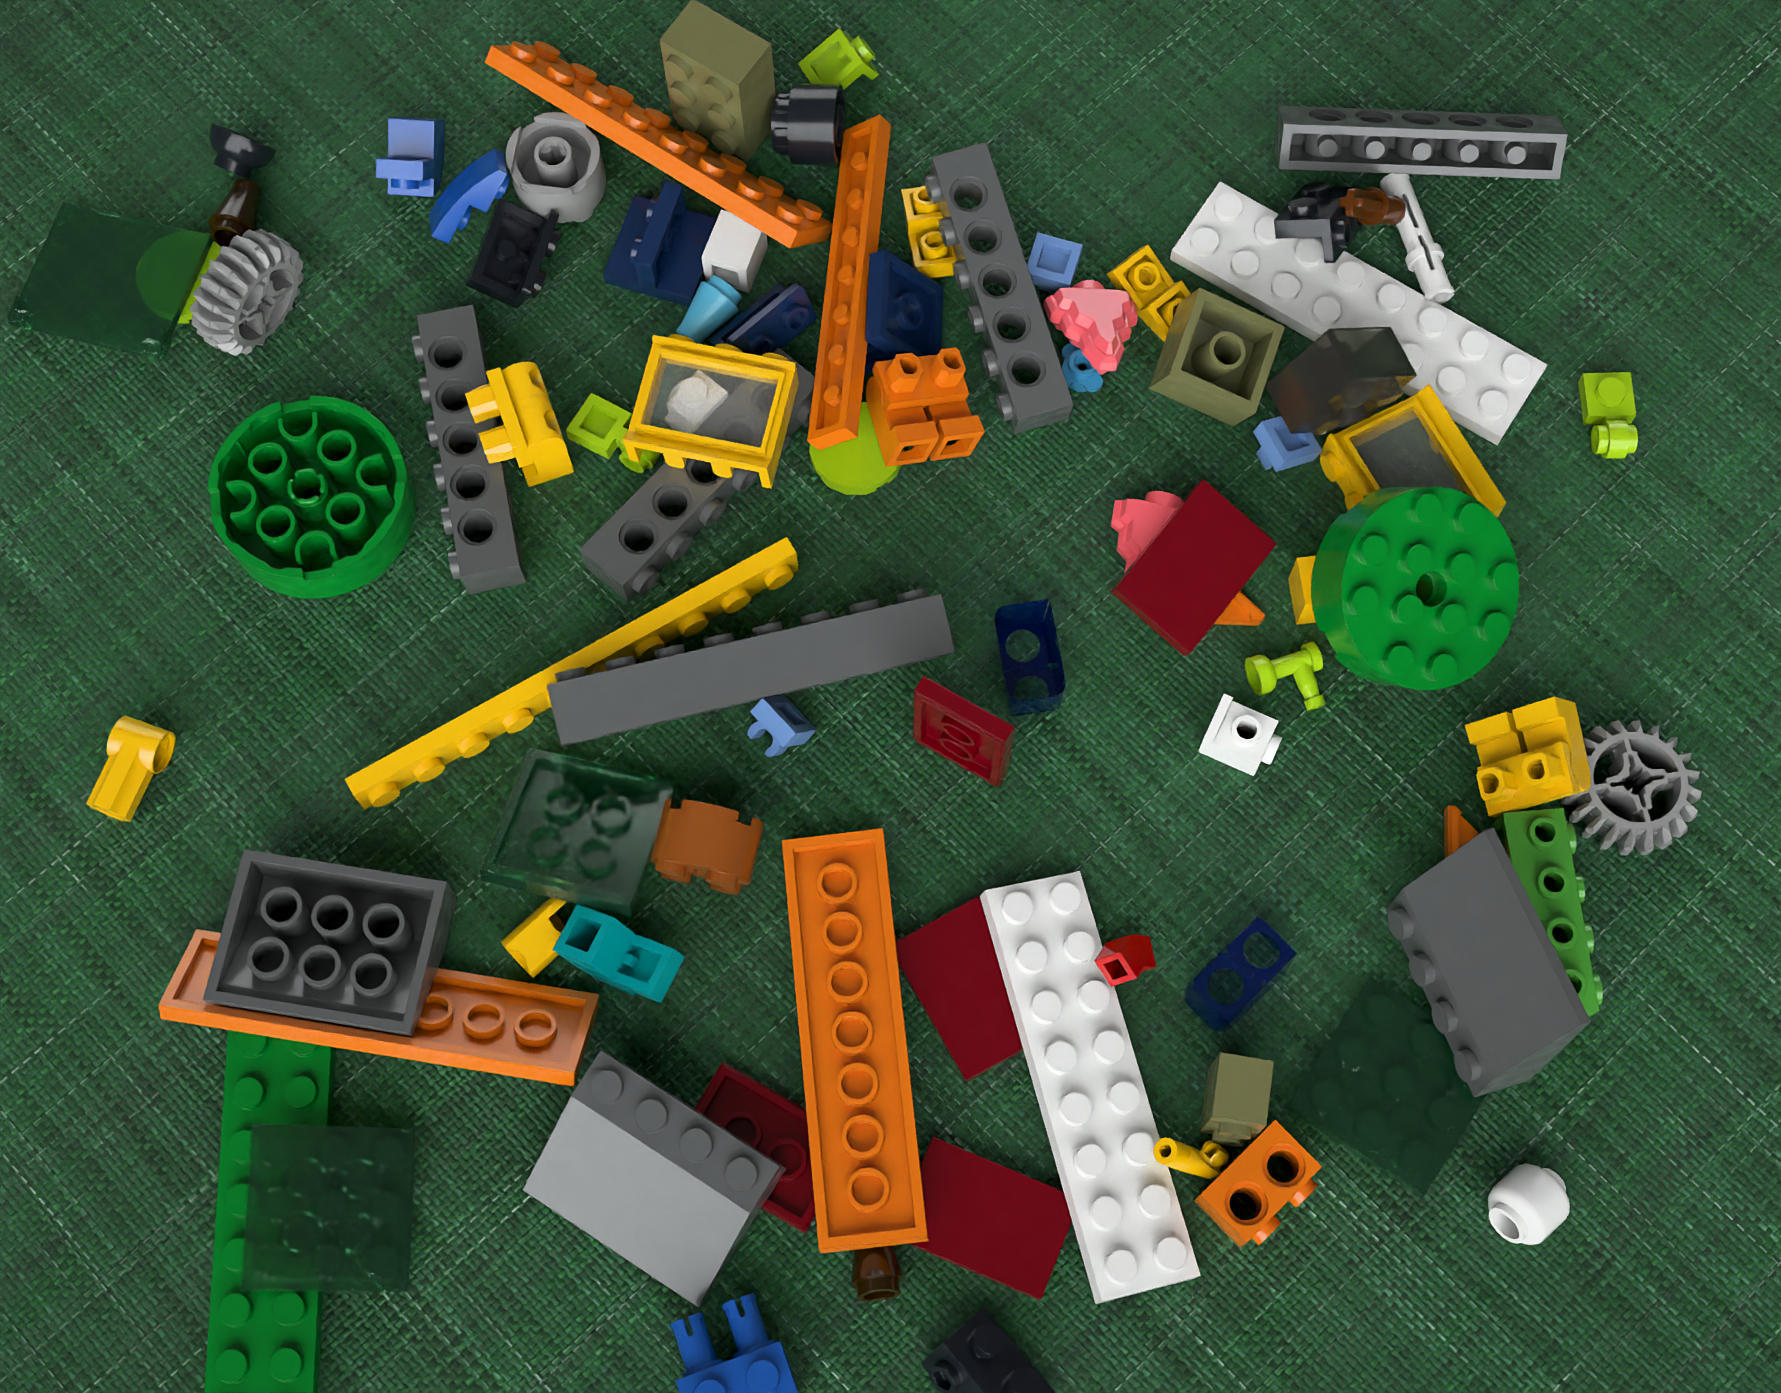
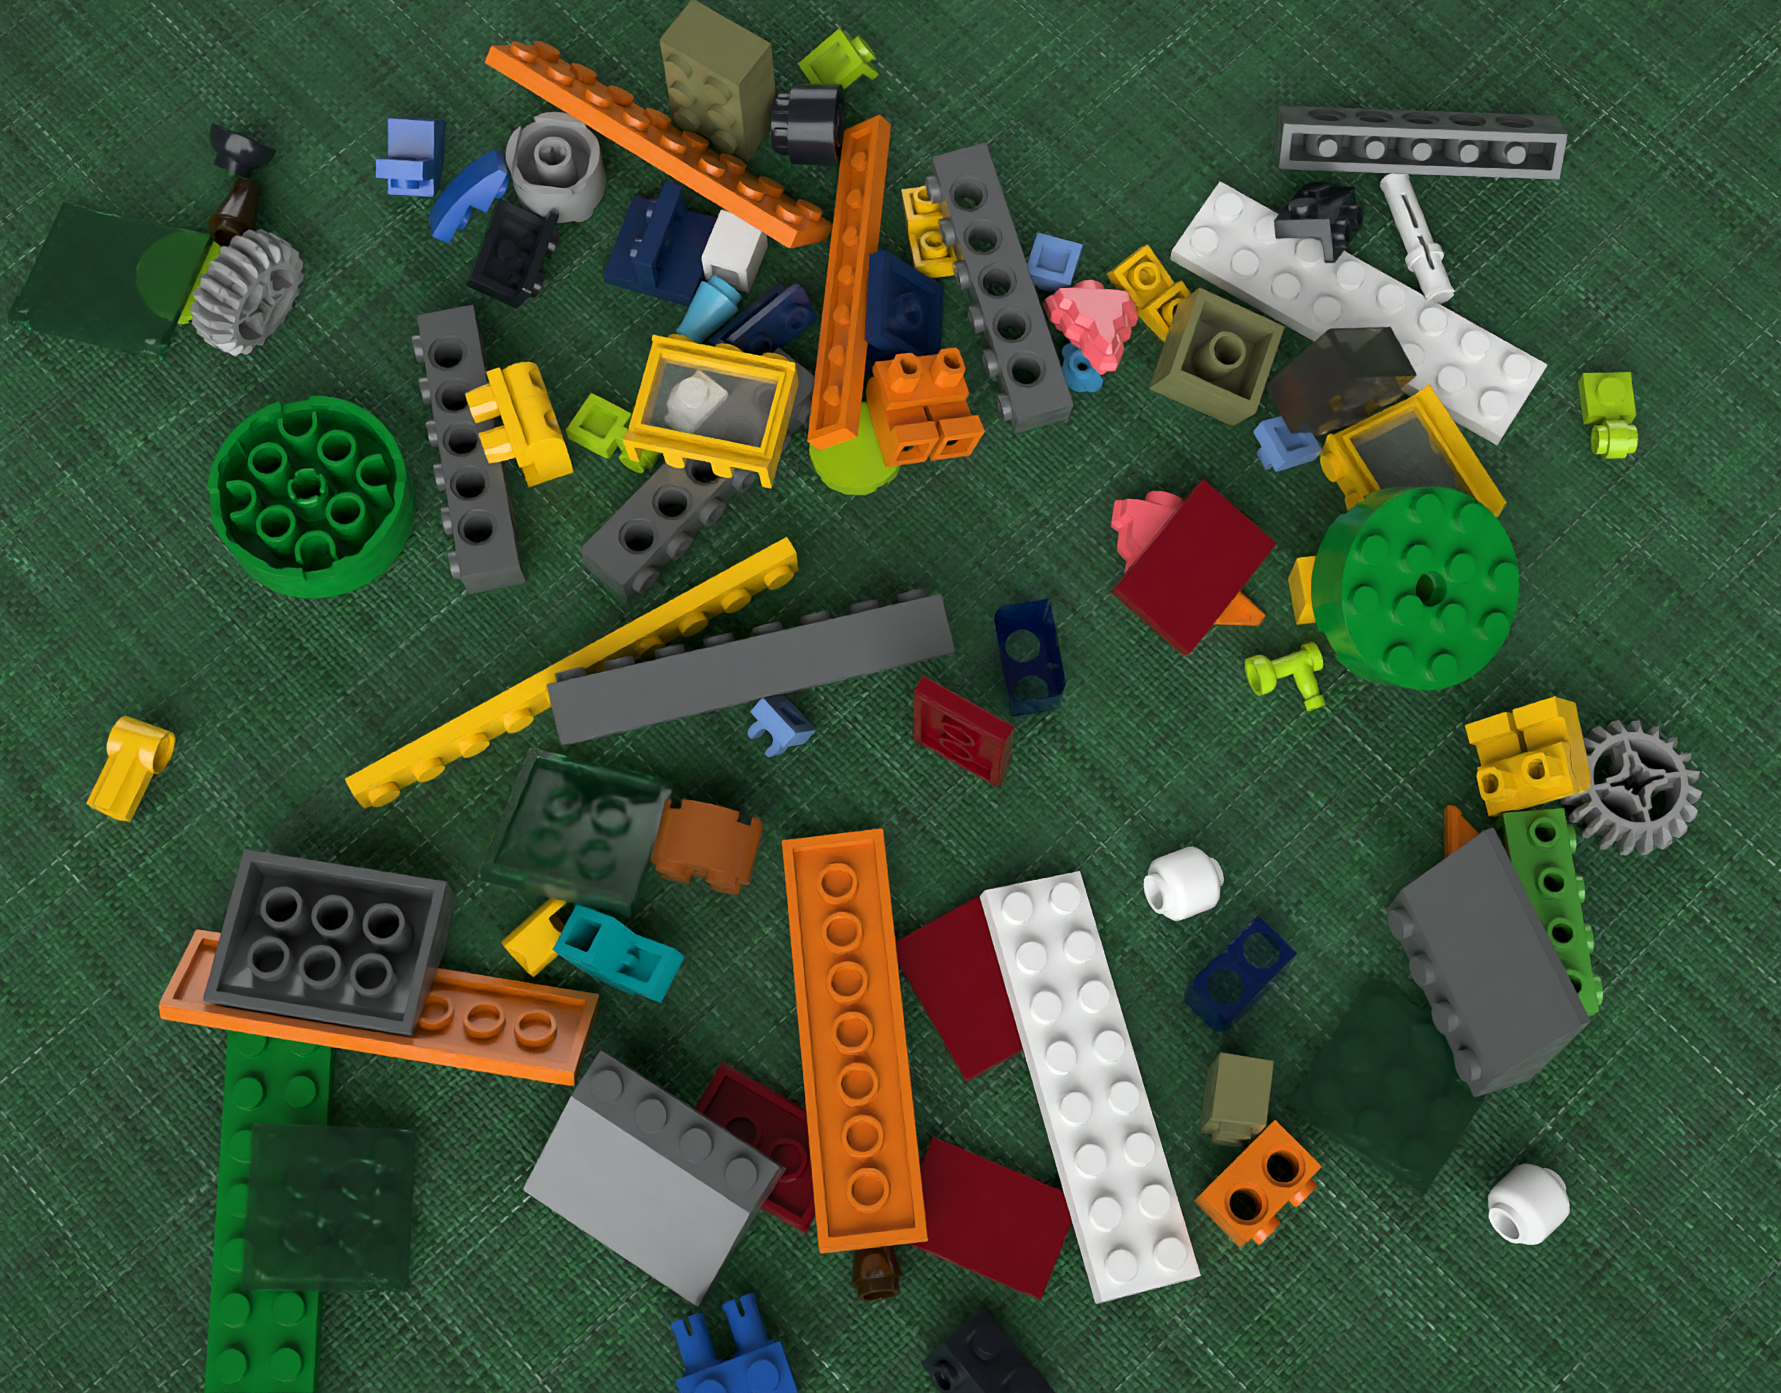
red piece [1094,934,1156,987] -> none
yellow arm [1153,1137,1229,1179] -> none
white brick [1199,694,1282,776] -> none
reddish brown axle [1339,187,1406,226] -> none
none -> white head [1144,846,1224,921]

